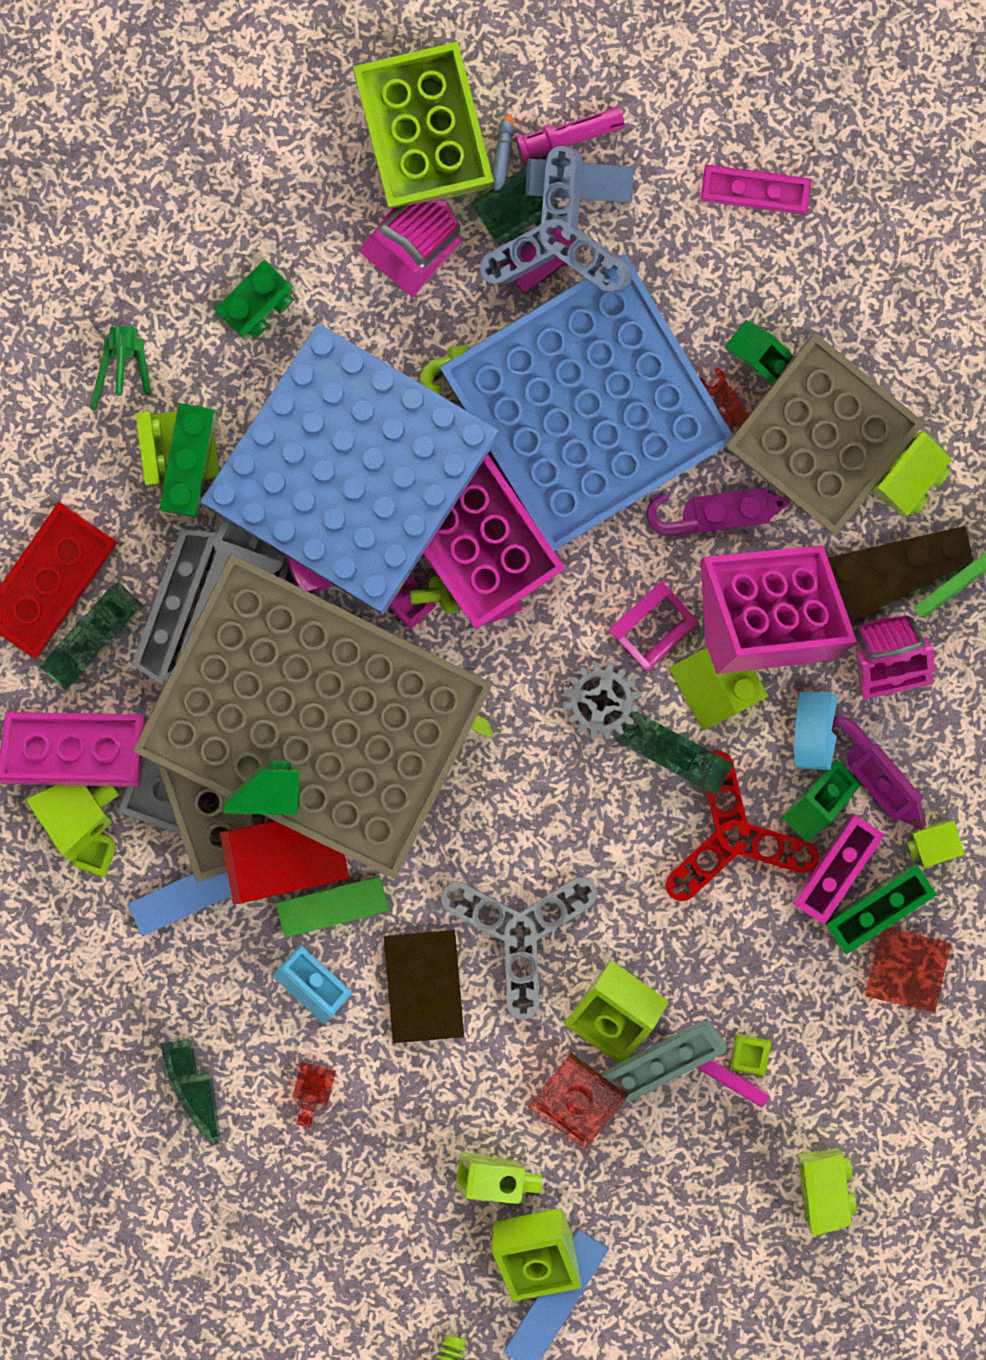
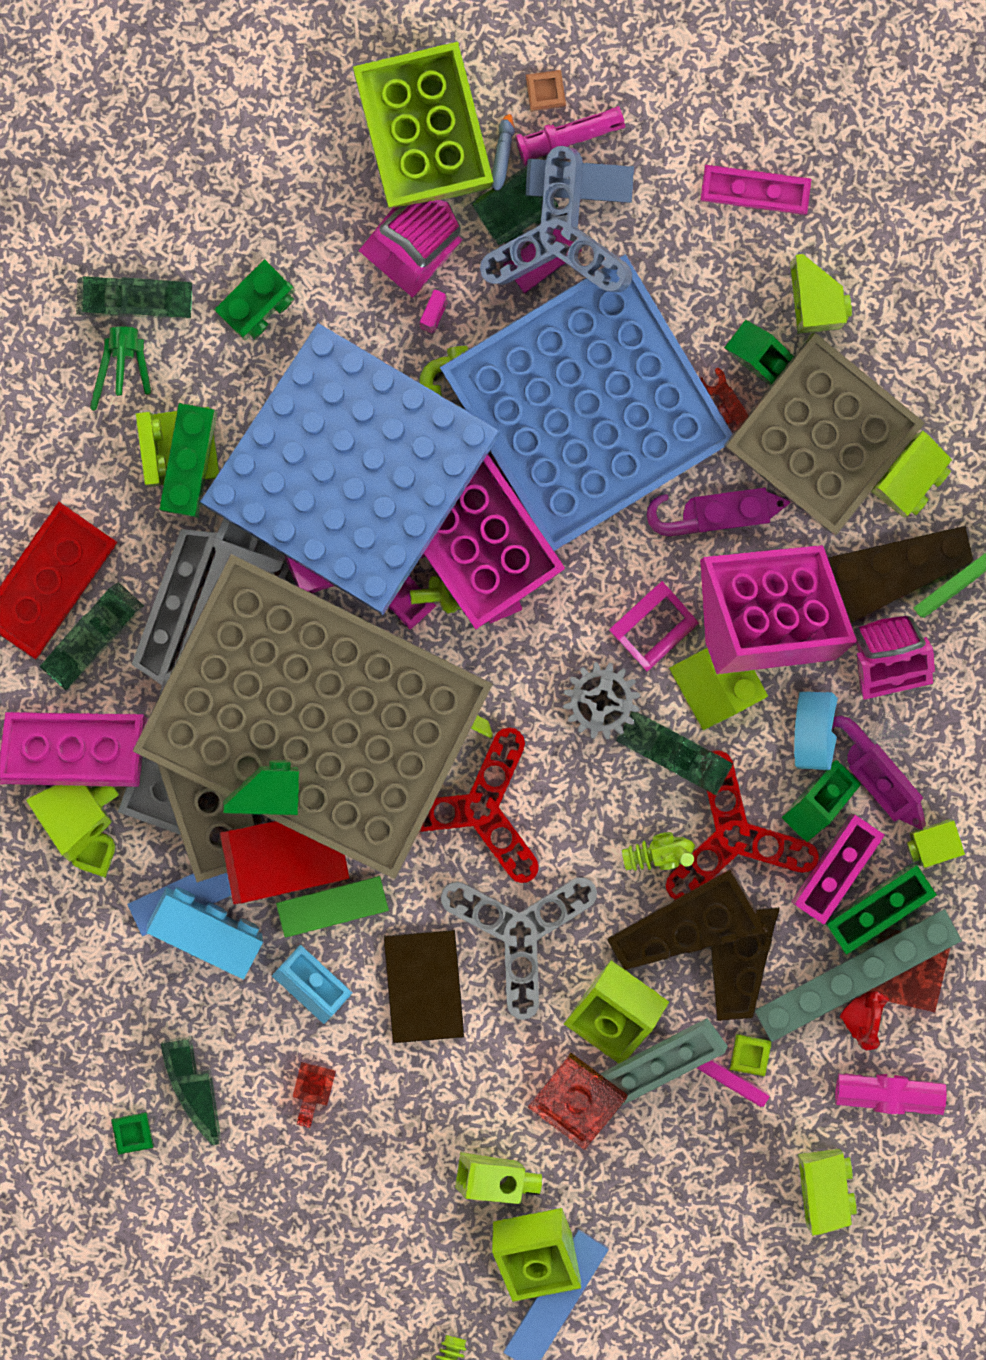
none -> clear green slope [76,276,192,319]
none -> green tile [111,1112,154,1155]
none -> medium azure brick [146,887,263,980]
none -> dark pink tile [419,289,448,334]
none -> red piece [419,727,539,883]
none -> nougat tile [526,70,566,112]
none -> dark brown wing [607,868,768,970]
none -> lime piece [622,832,695,871]
none -> dark brown wing [710,907,780,1021]
none -> sand green plate [755,909,962,1042]
none -> lime slope [790,254,852,334]
none -> dark pink piece [835,1073,947,1115]
none -> red piece [840,991,890,1051]

